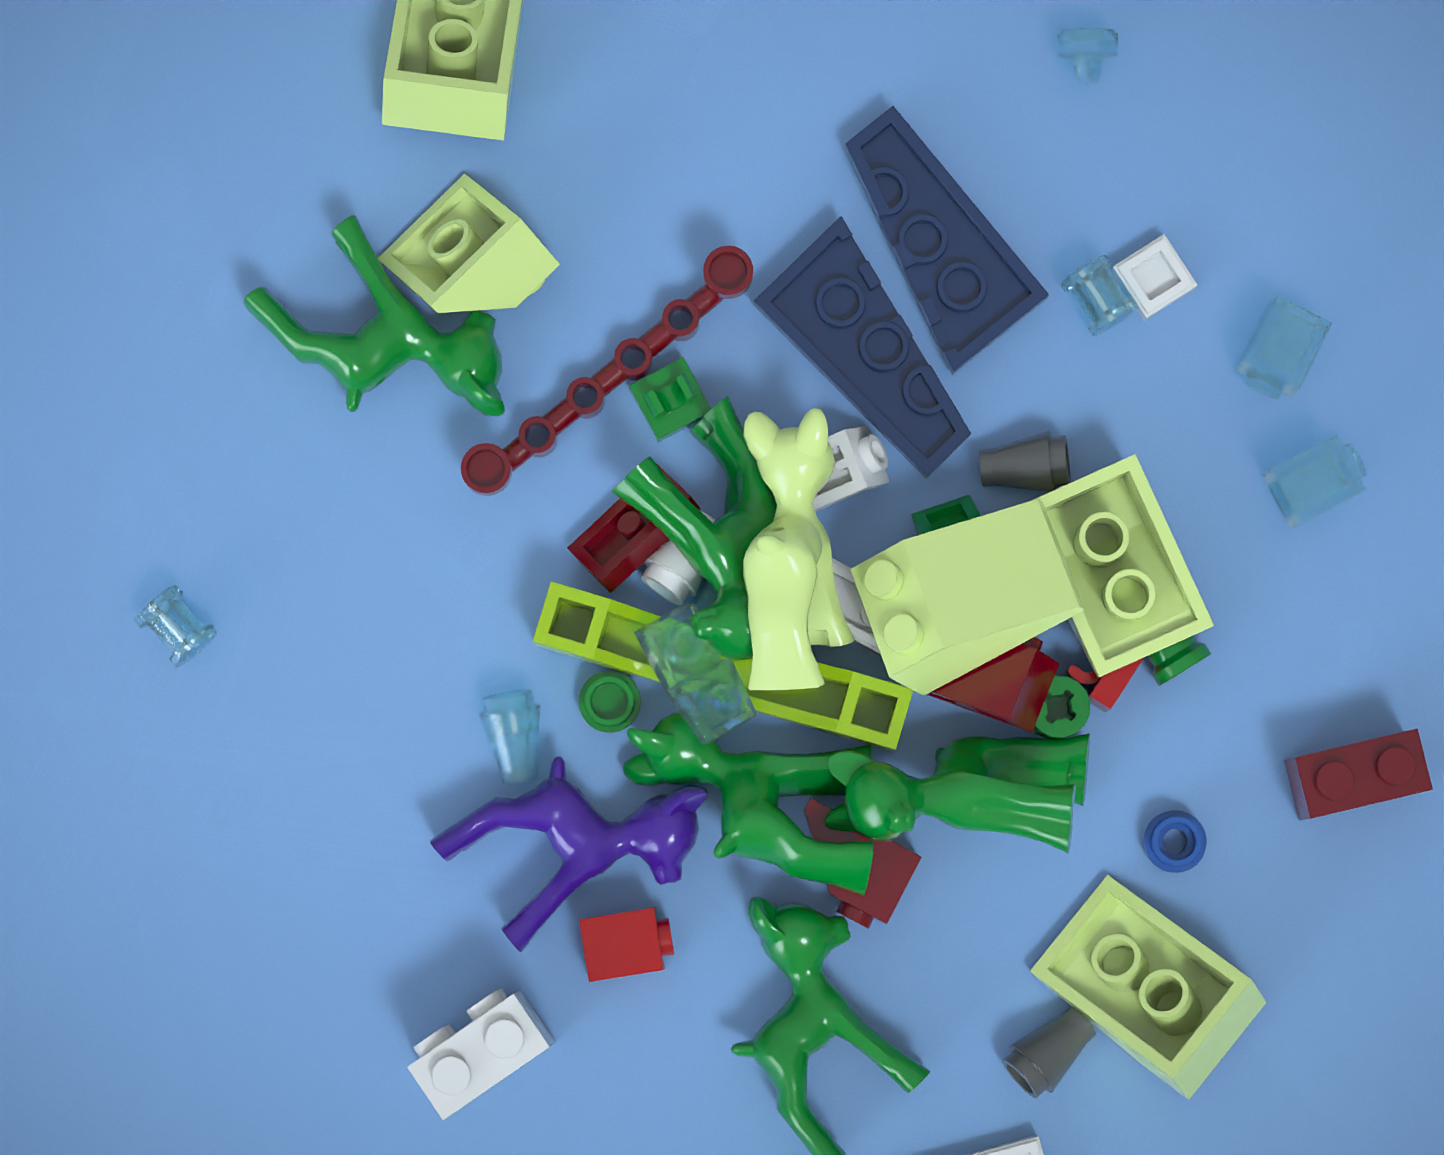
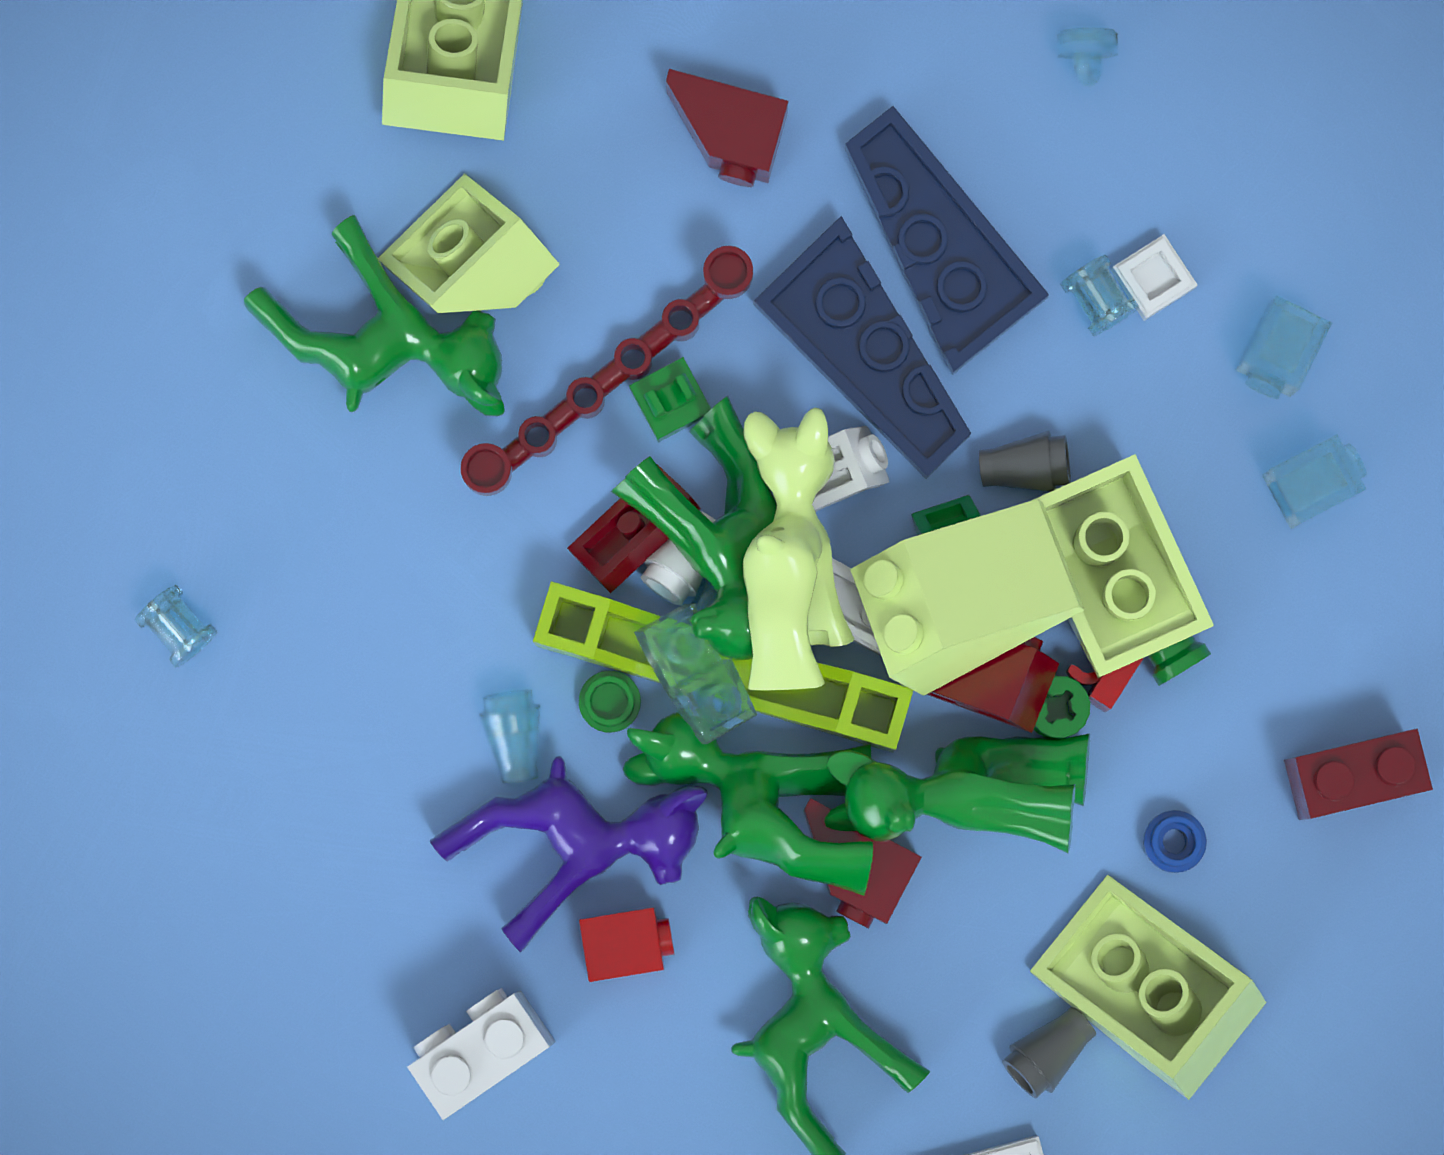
none -> dark red slope [666,69,789,187]

